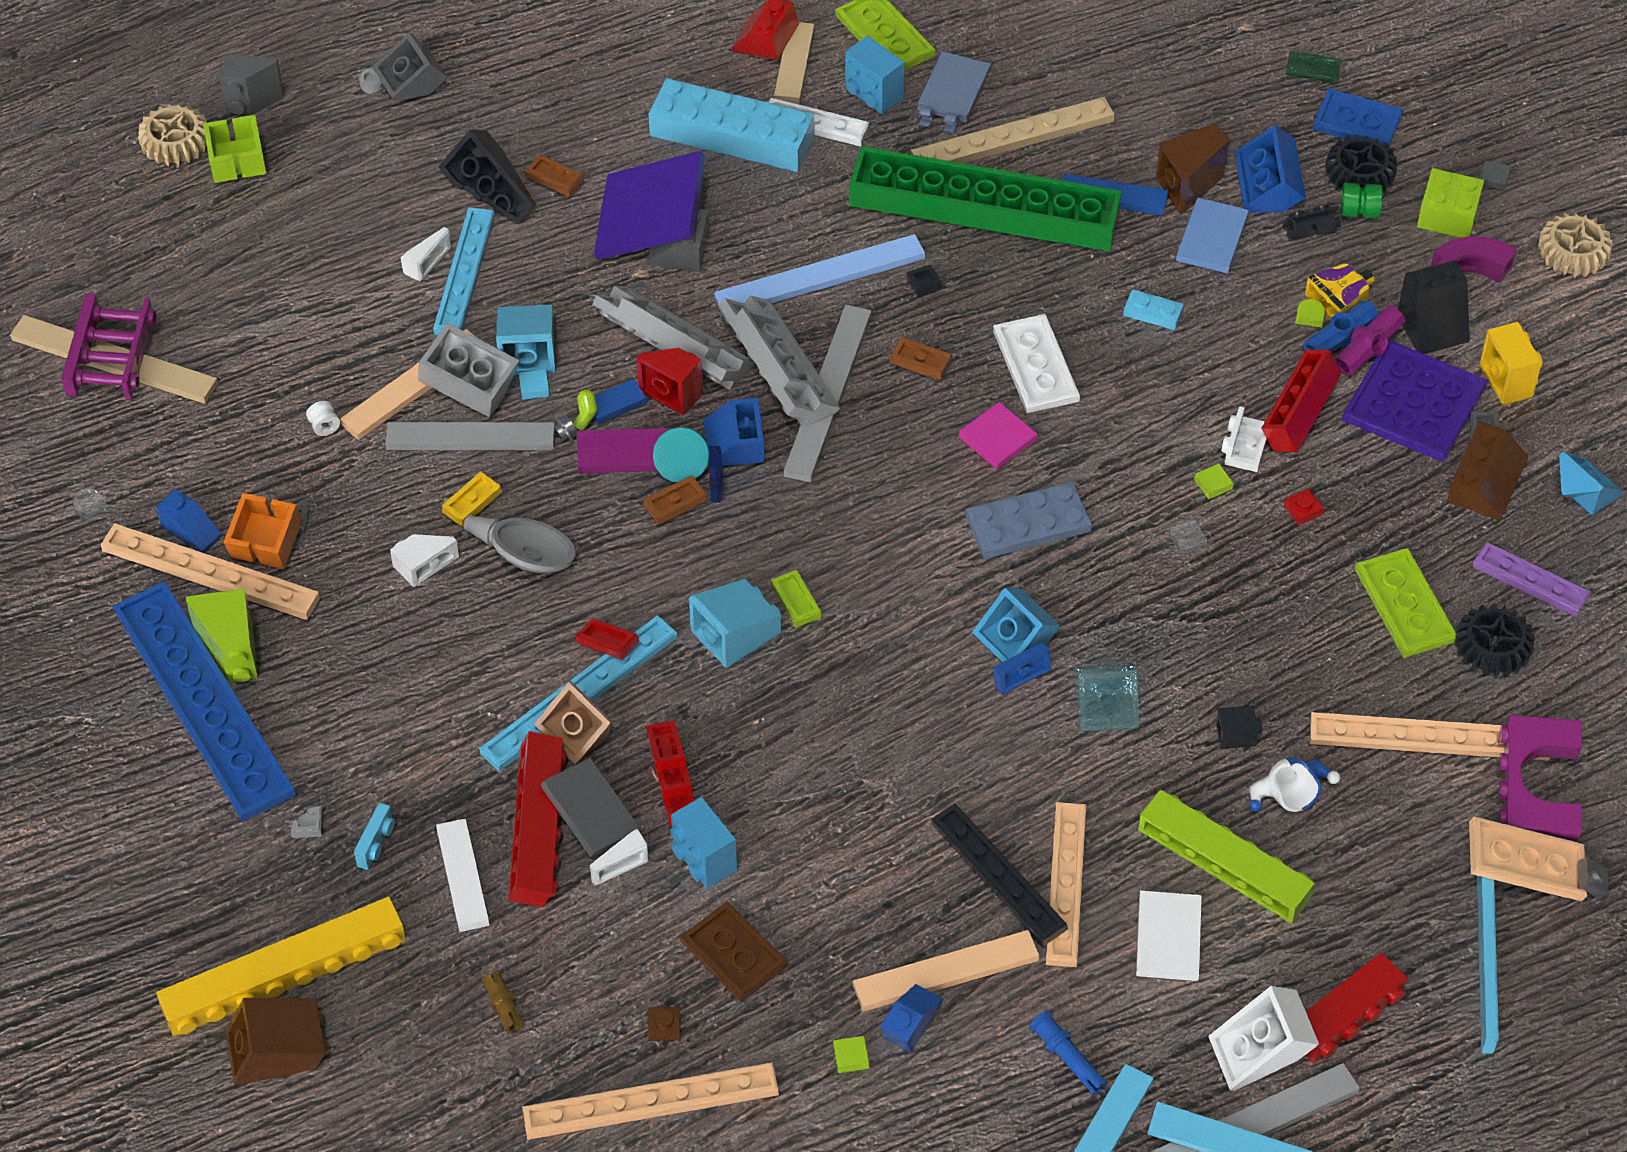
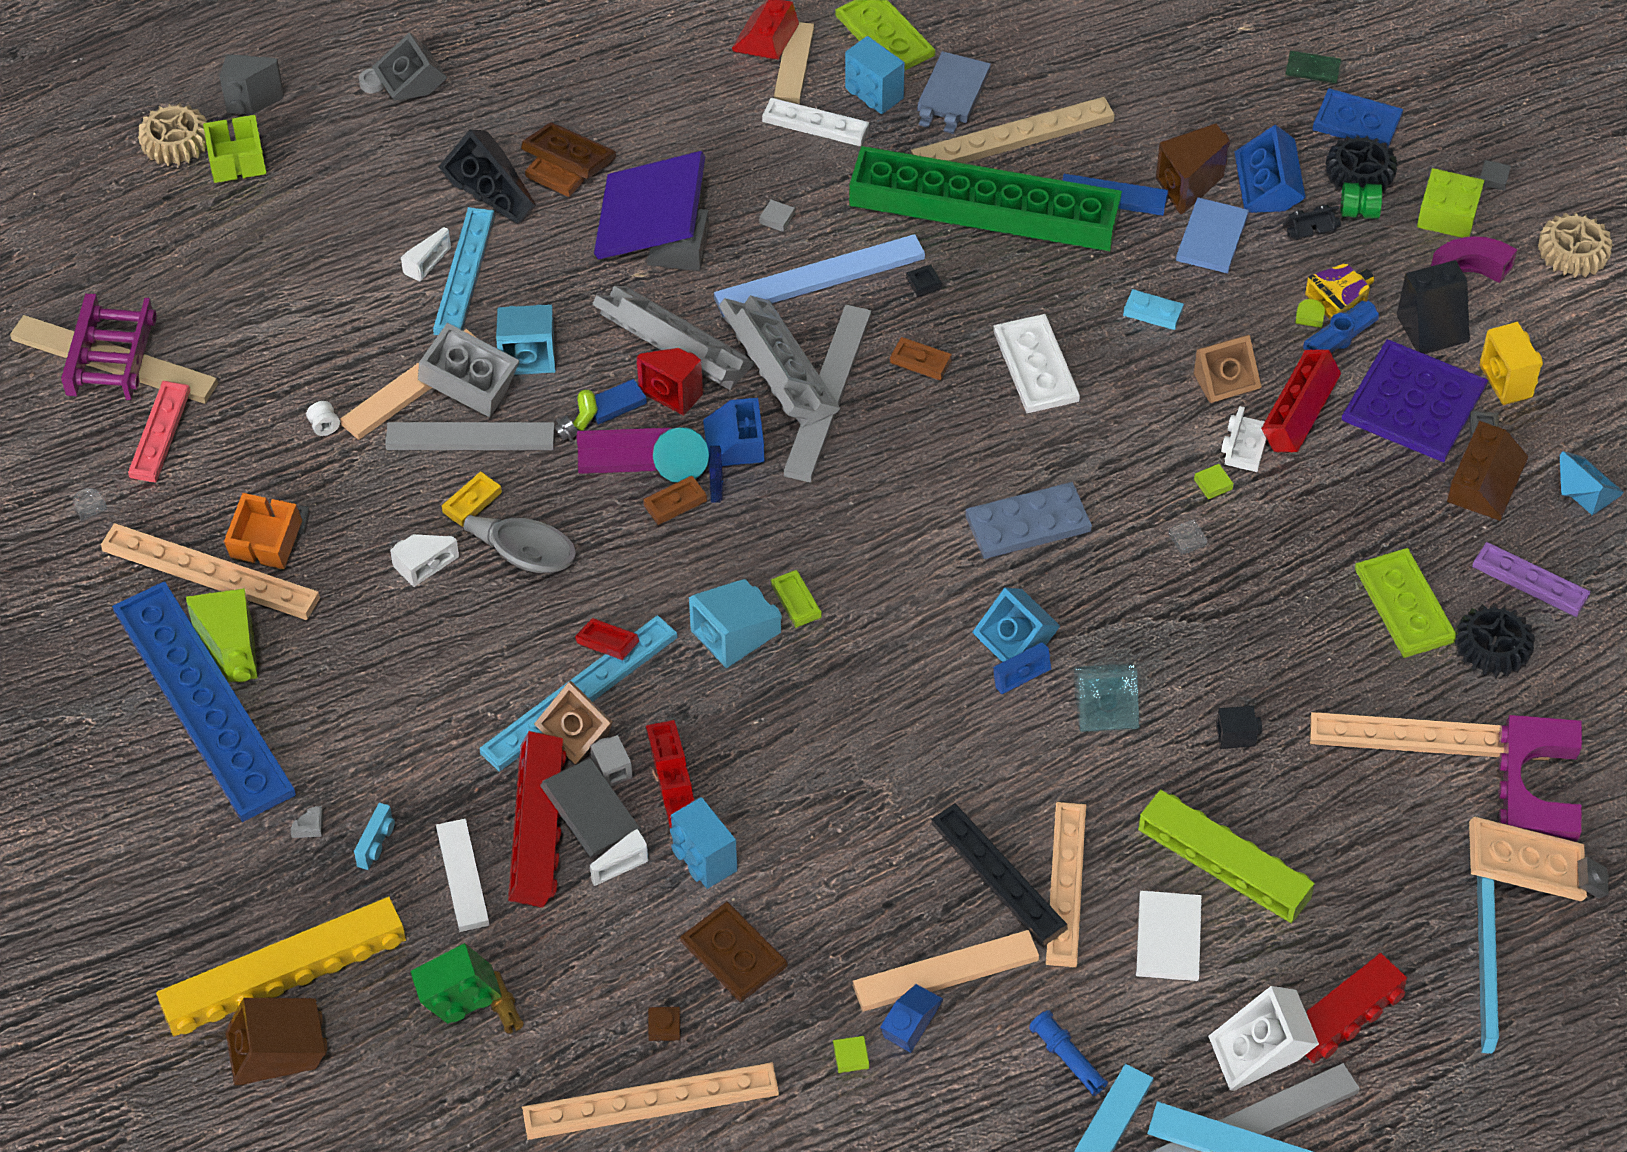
blue slope [156,489,222,553] -> none
medium azure tile [519,369,549,400] -> none
medium azure brick [648,78,814,172] -> none
dark pink tile [959,402,1038,470] -> none
white piece [1249,757,1340,812] -> none
red plate [1284,488,1324,526] -> none
magenta piece [1335,305,1406,376] -> none
none -> coral tile [128,381,191,483]
none -> green brick [410,943,502,1024]
none -> reddish brown tile [521,122,616,179]
none -> light grey brick [590,735,633,786]
none -> light grey tile [759,200,795,232]
none -> medium nougat slope [1194,334,1262,403]

